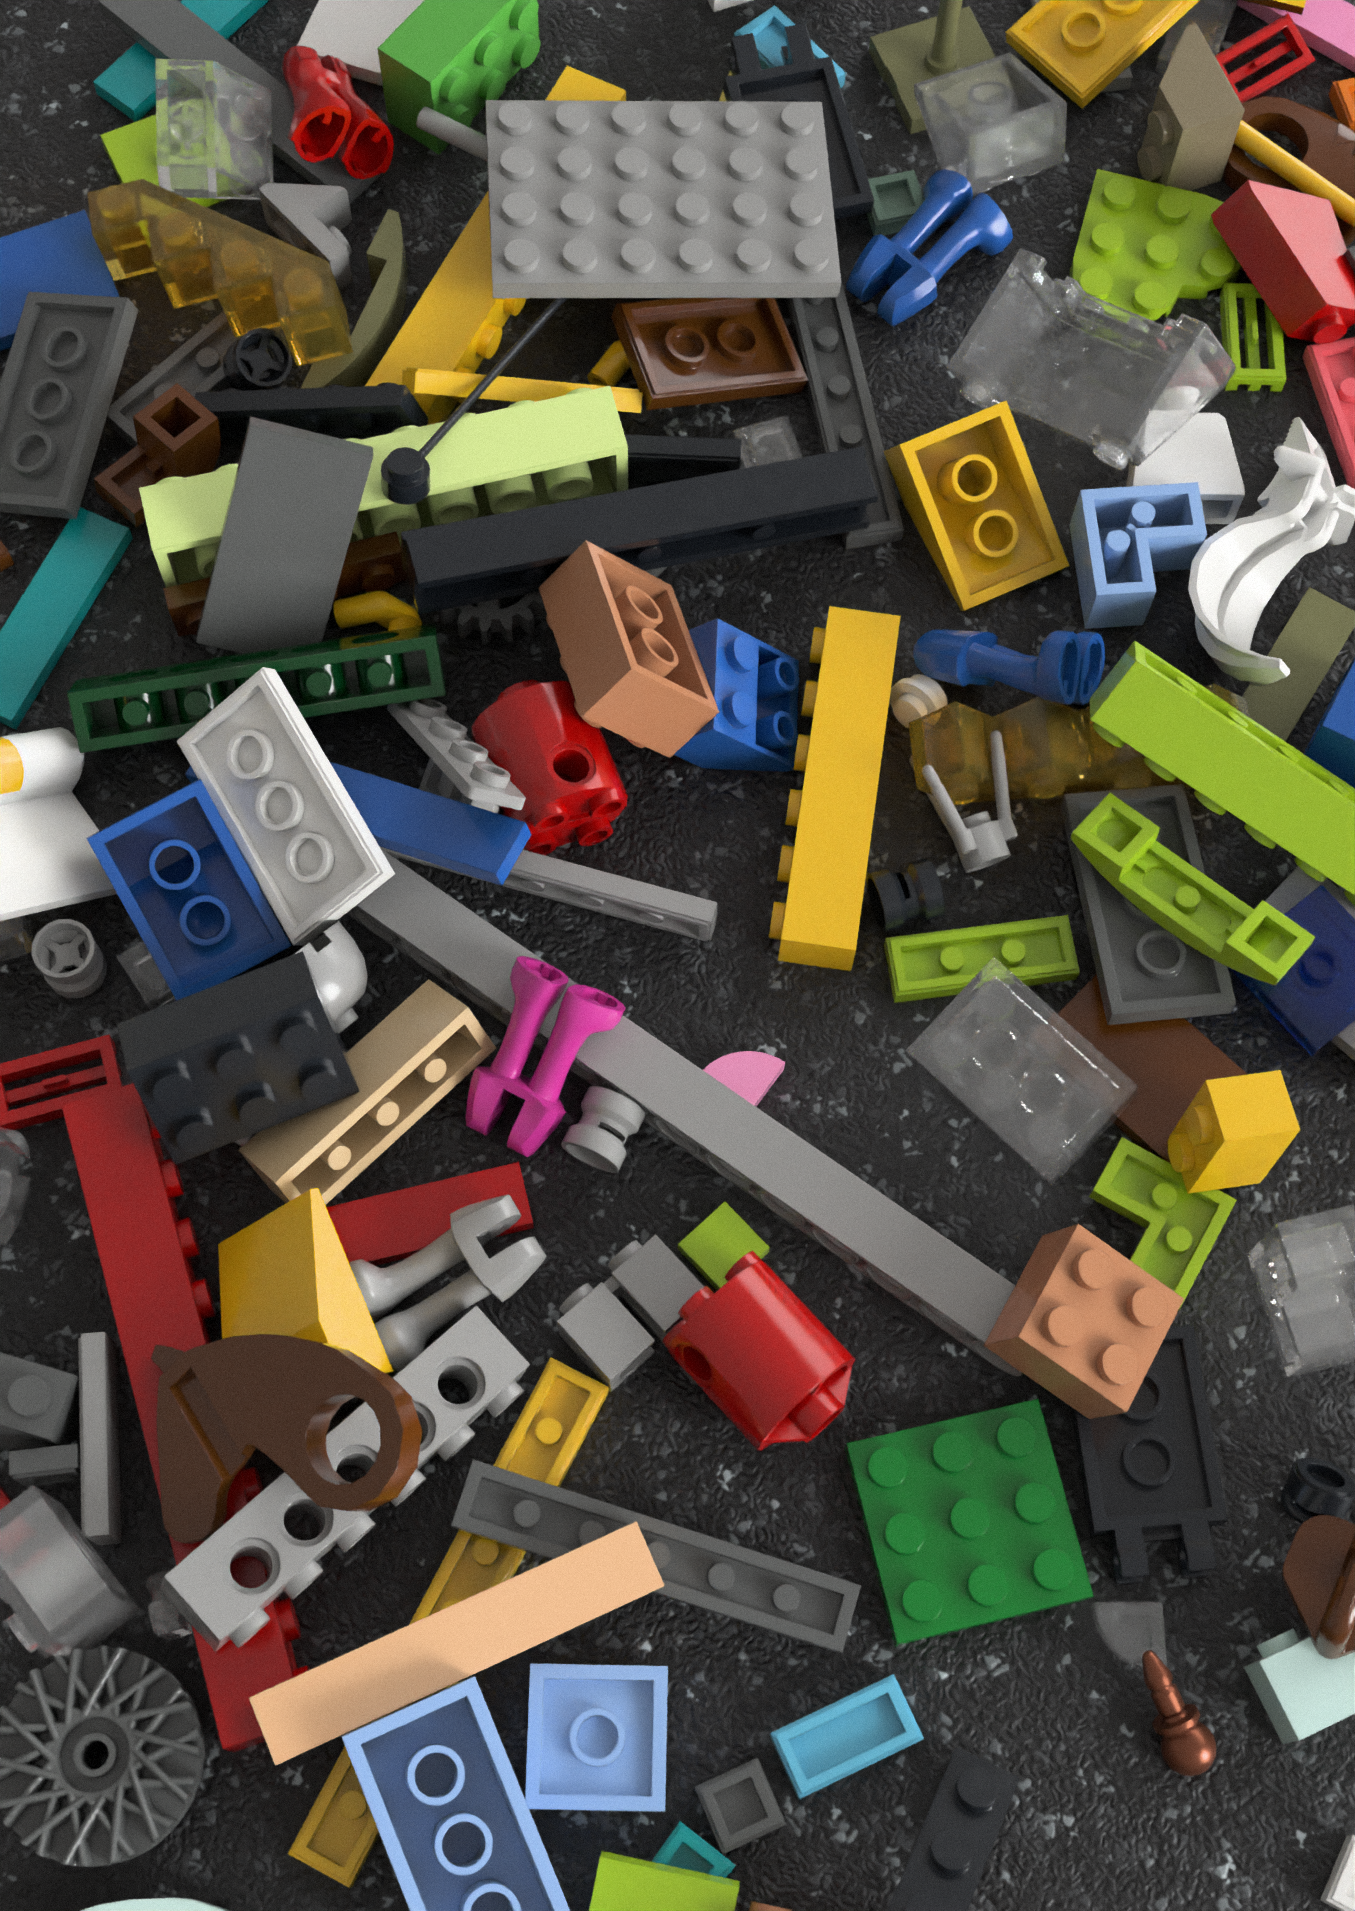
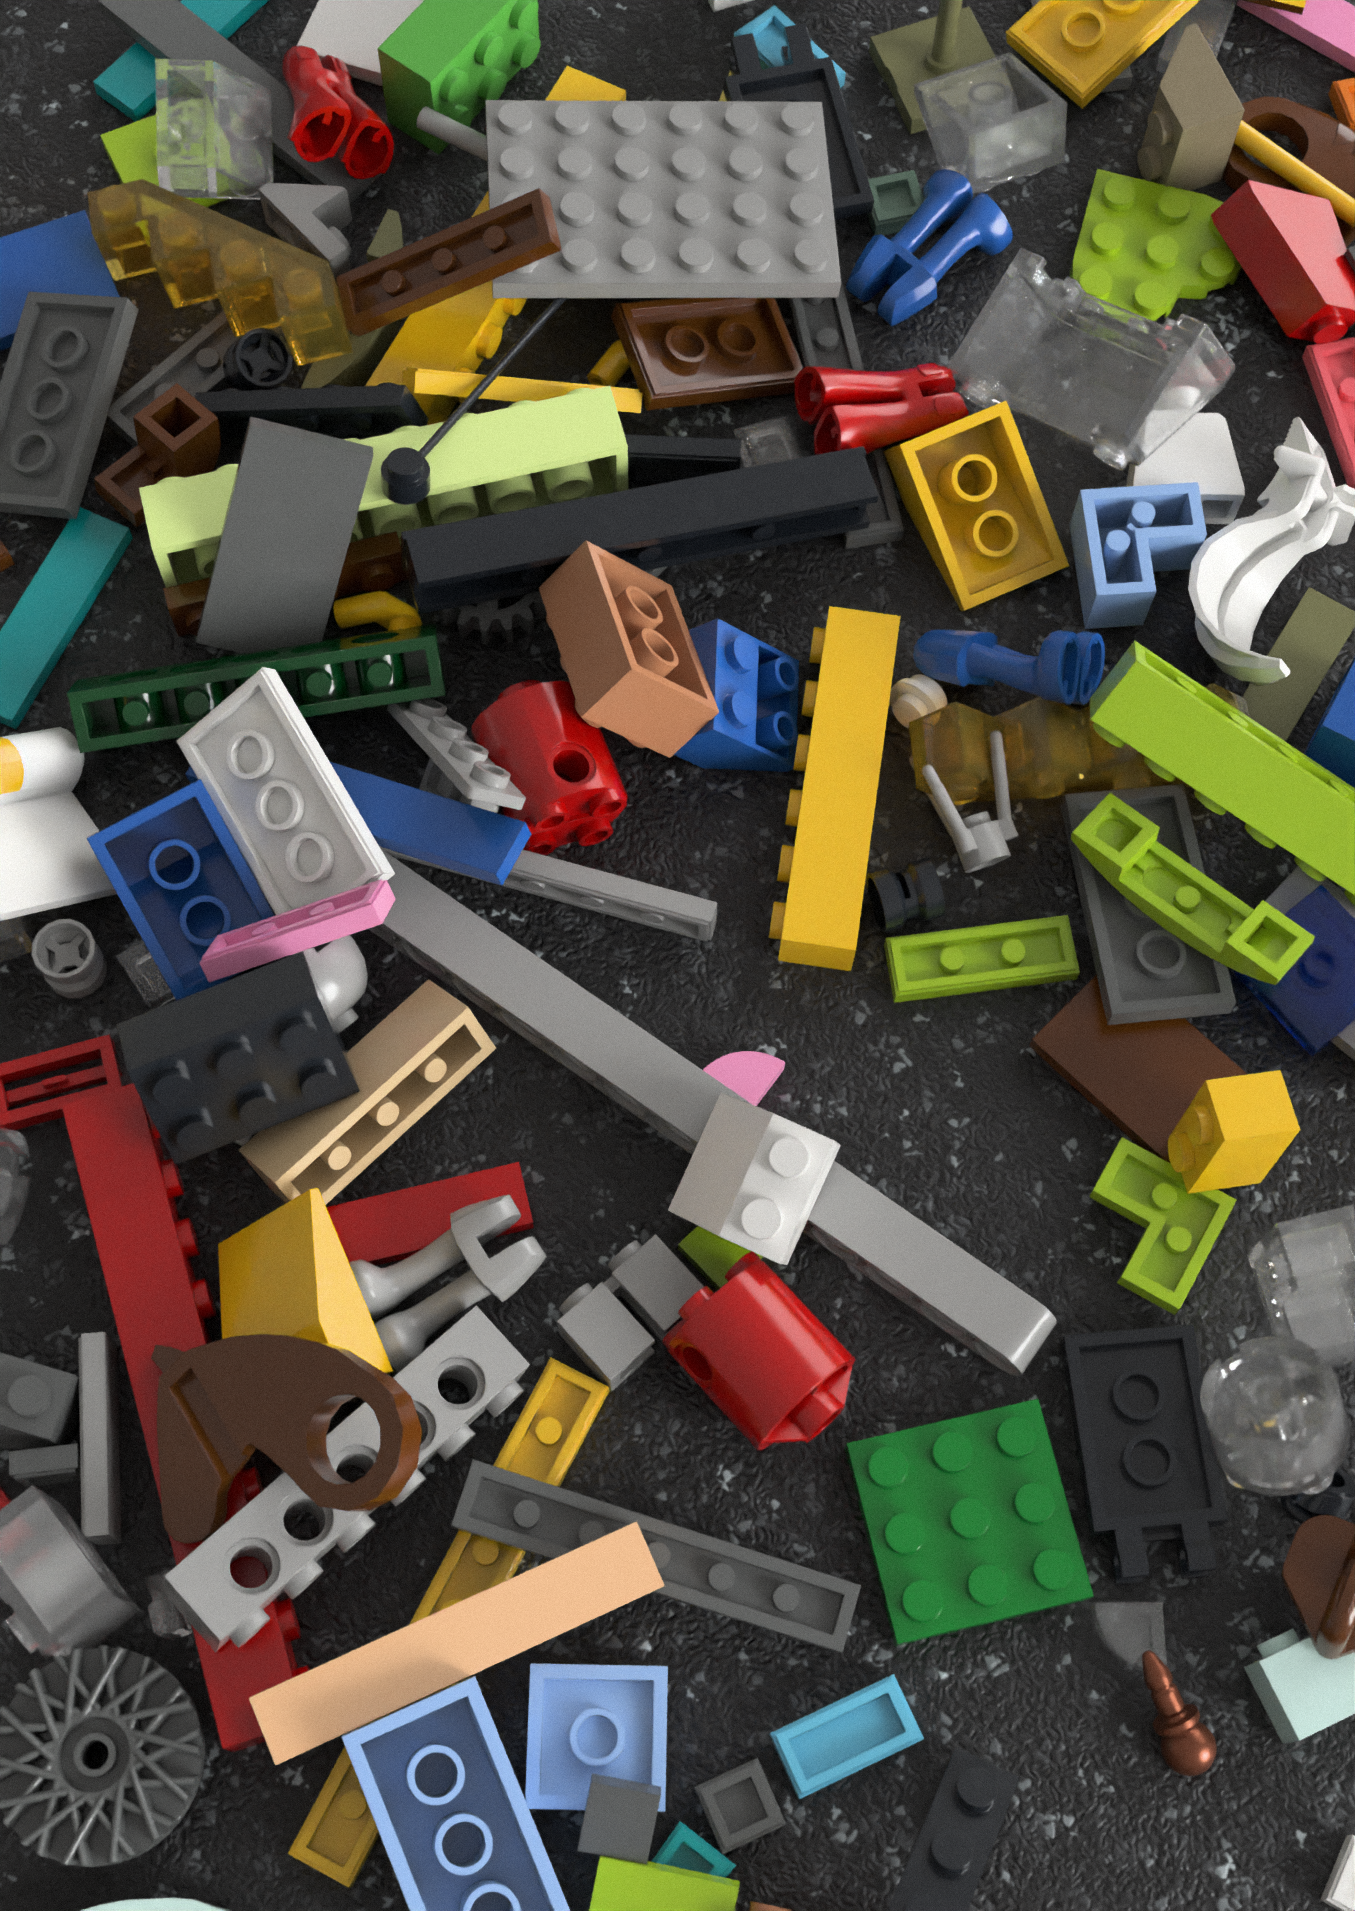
dark pink piece [465,956,626,1157] -> none
light grey wheel [561,1086,645,1173] -> none
clear brick [906,957,1139,1187] -> none
nougat brick [983,1224,1184,1419] -> none
red tile [1215,13,1315,103] -> none
lime tile [1219,283,1286,392] -> none
none -> bright pink tile [199,879,396,982]
none -> reddish brown plate [336,188,562,337]
none -> dark grey tile [577,1773,661,1864]
none -> white slope [668,1092,841,1265]
none -> red piece [794,363,969,455]
none -> clear brick [1200,1336,1350,1496]

